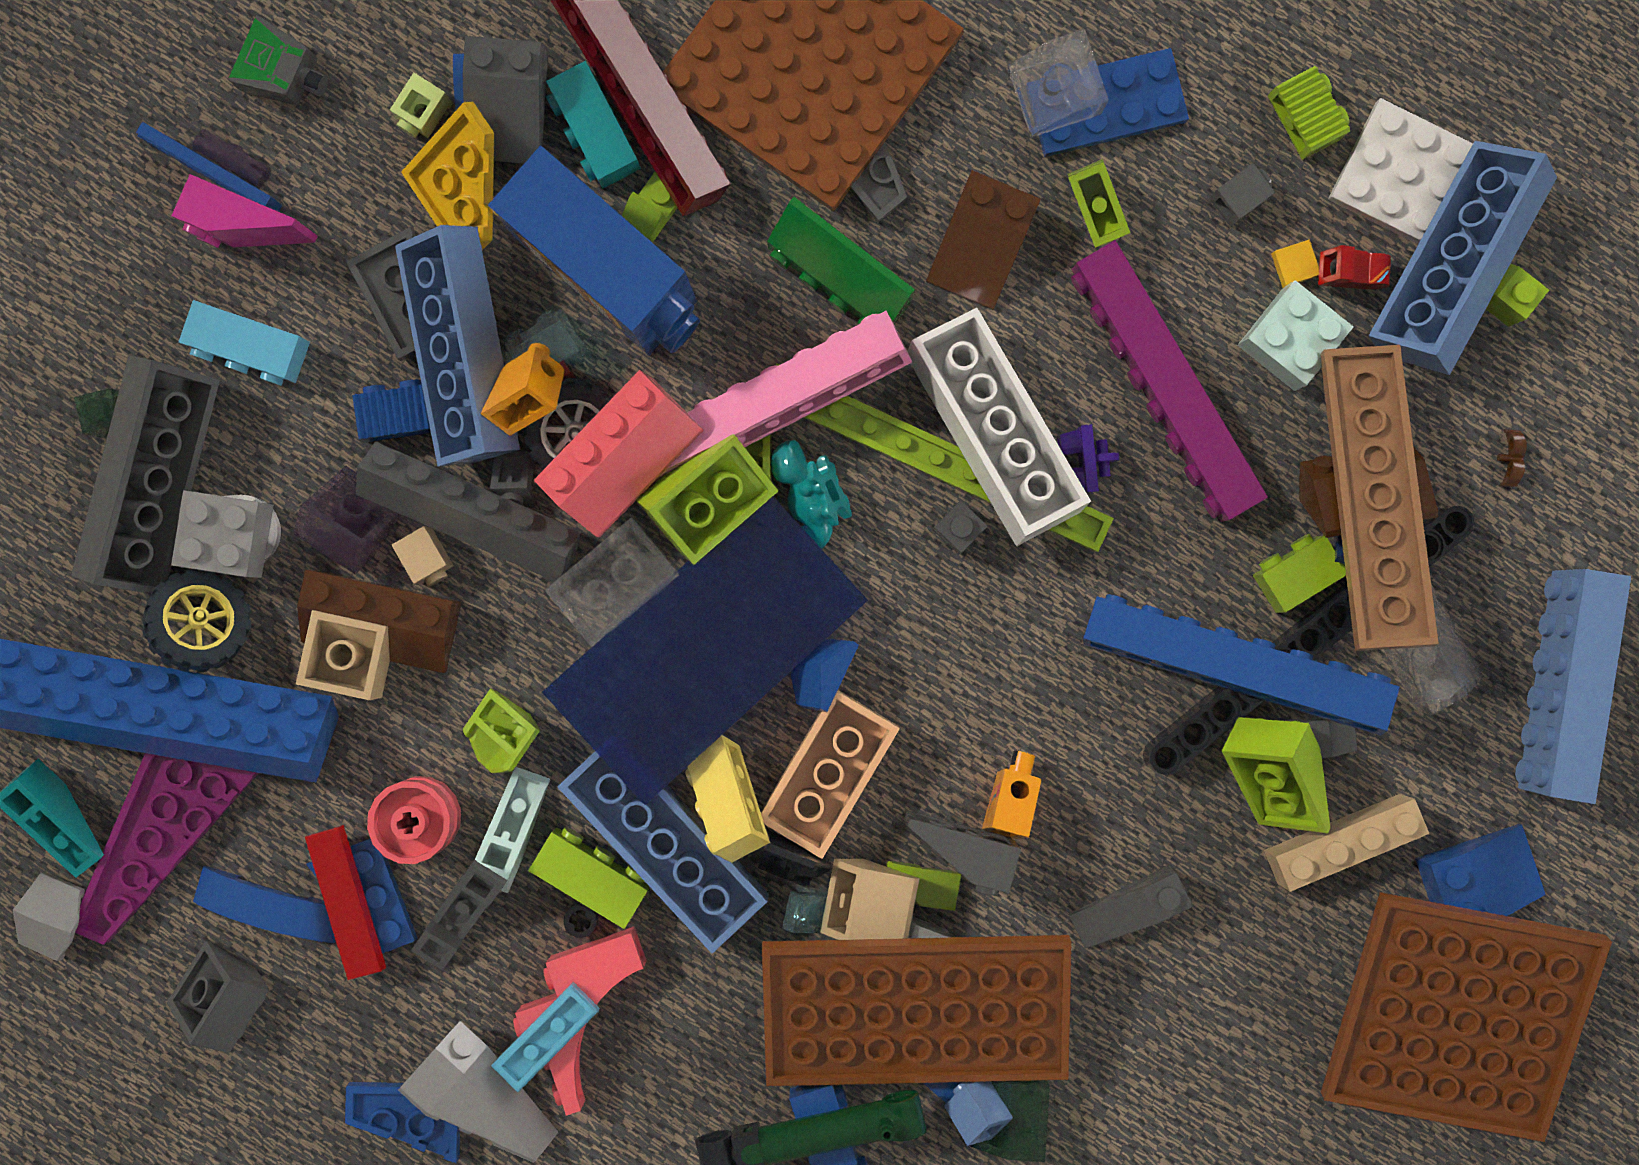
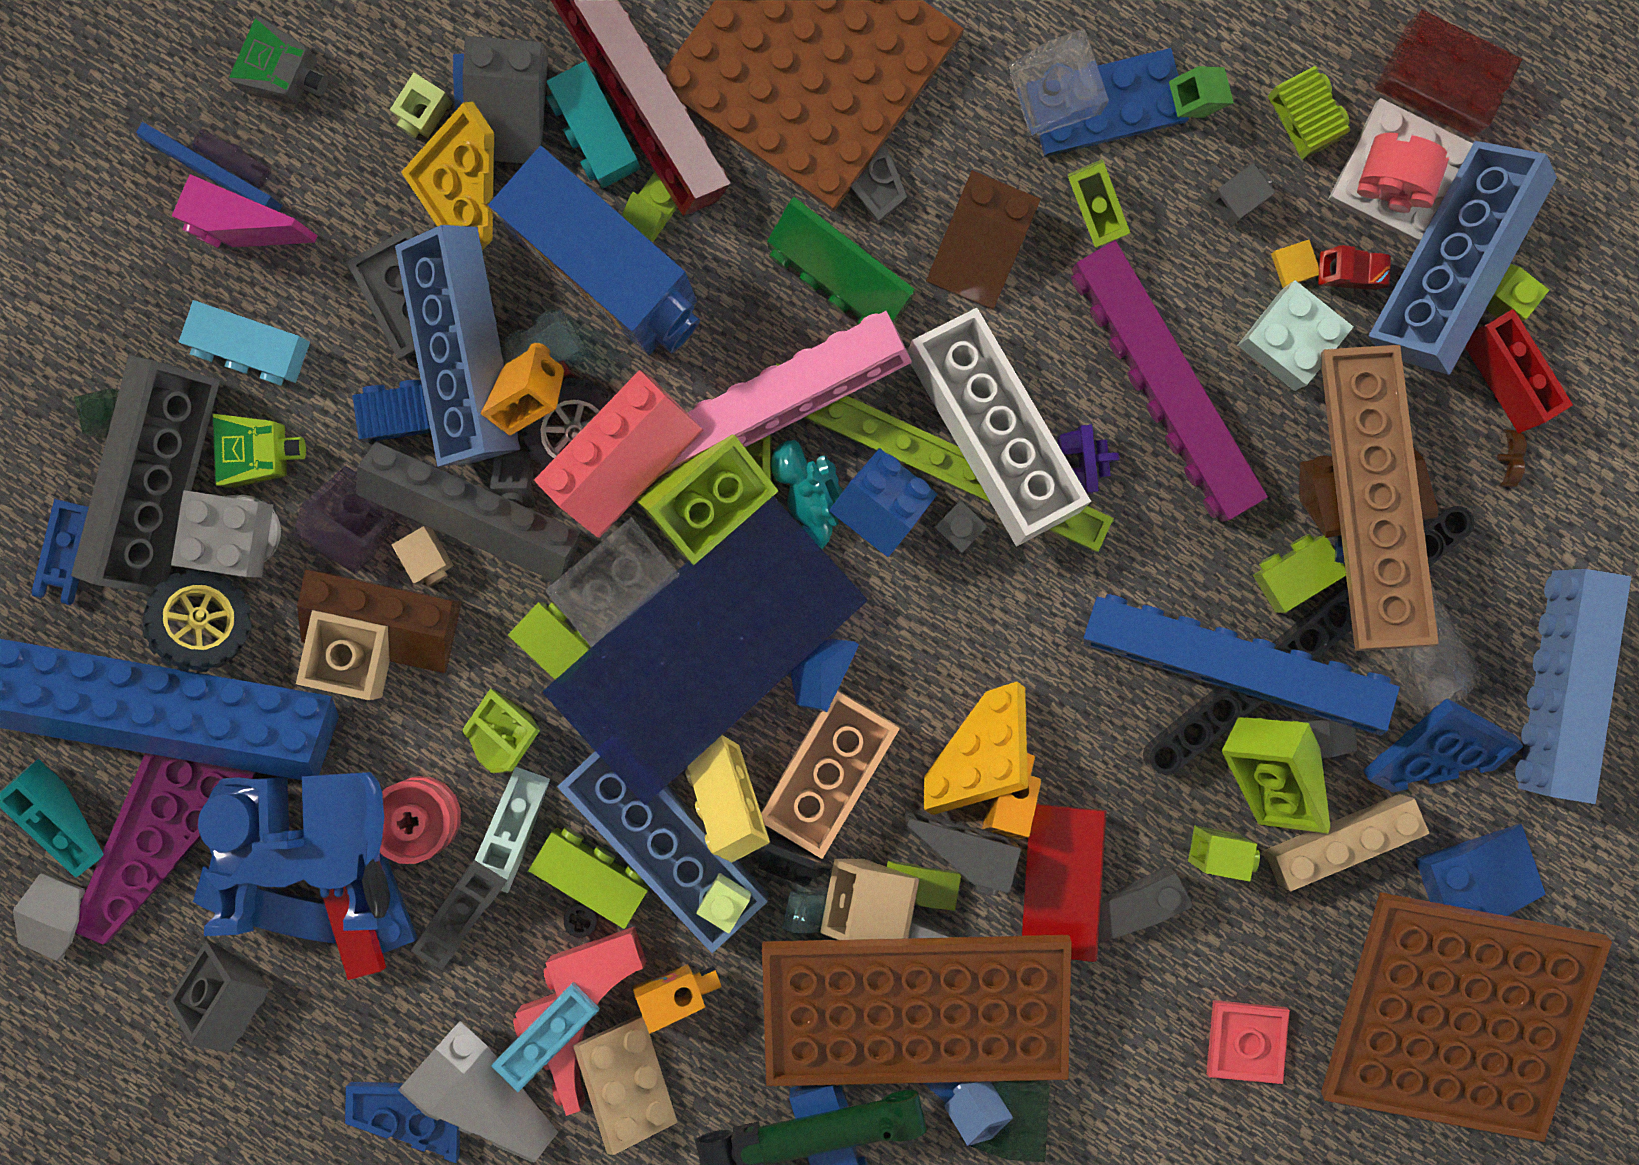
none -> blue hinge [32,499,89,605]
none -> blue animal [198,772,393,936]
none -> torso [213,414,306,488]
none -> lime brick [508,602,598,686]
none -> tan plate [573,1016,678,1155]
none -> light orange torso [632,965,722,1034]
none -> yellowish green brick [696,873,752,934]
none -> blue brick [829,448,938,557]
none -> yellow plate [924,682,1028,815]
none -> red tile [1022,803,1107,962]
none -> bright green brick [1169,66,1234,118]
none -> lime brick [1188,825,1260,882]
none -> coral tile [1206,1000,1290,1084]
none -> coral brick [1357,133,1449,213]
none -> blue plate [1363,698,1524,792]
none -> clear red piece [1374,9,1523,138]
none -> red brick [1465,309,1573,433]

